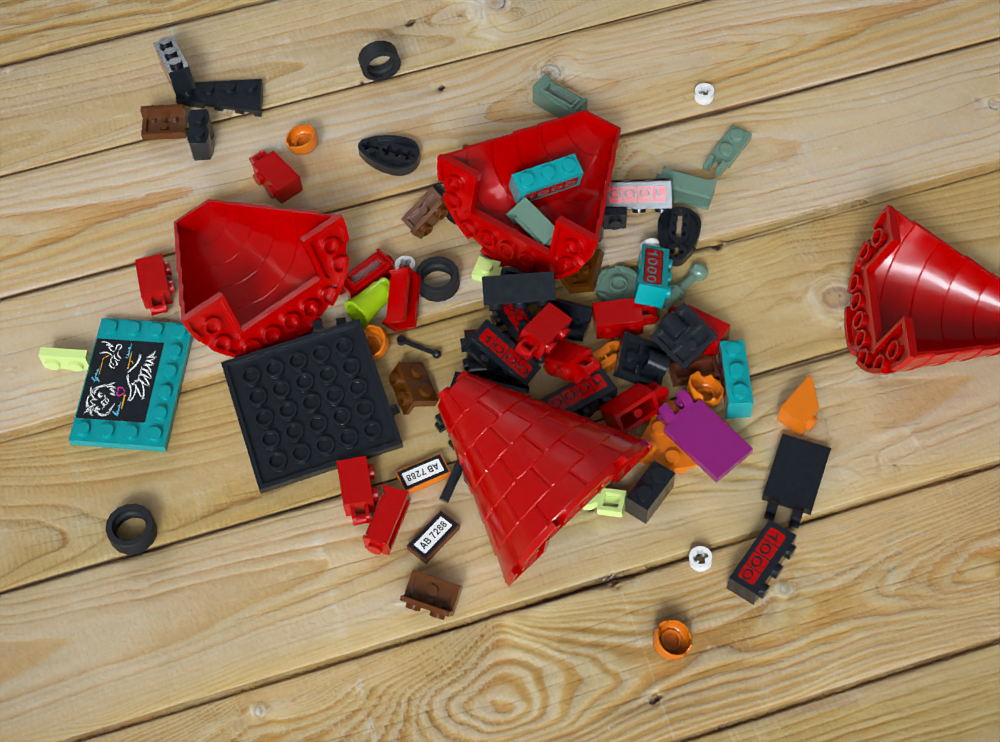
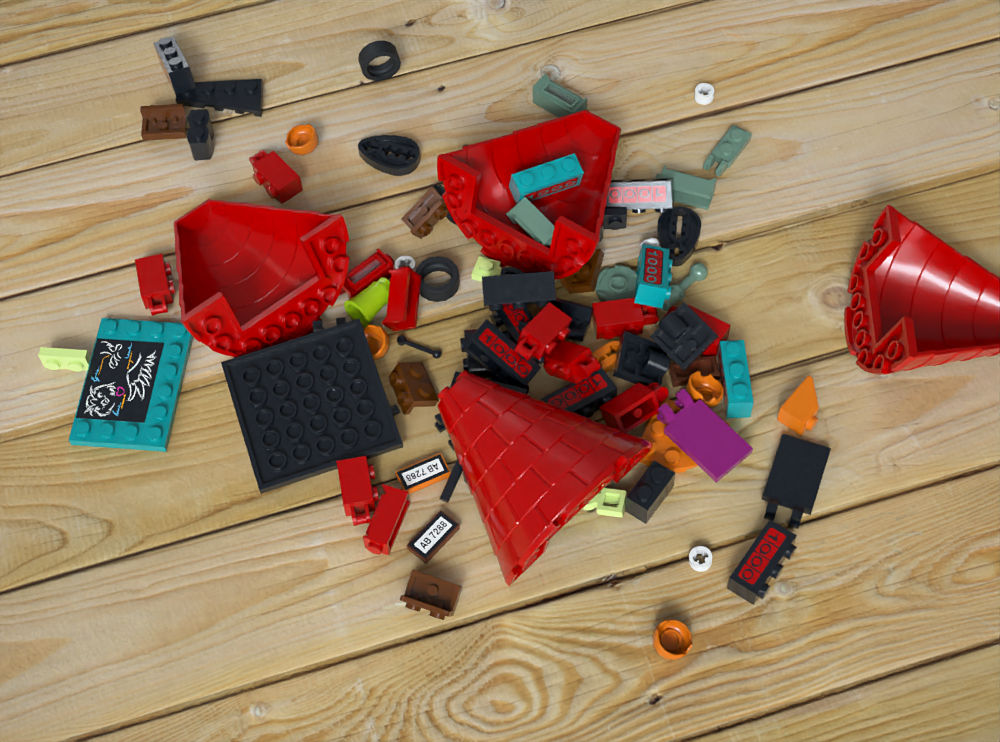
black tyre [105,504,157,555] -> none

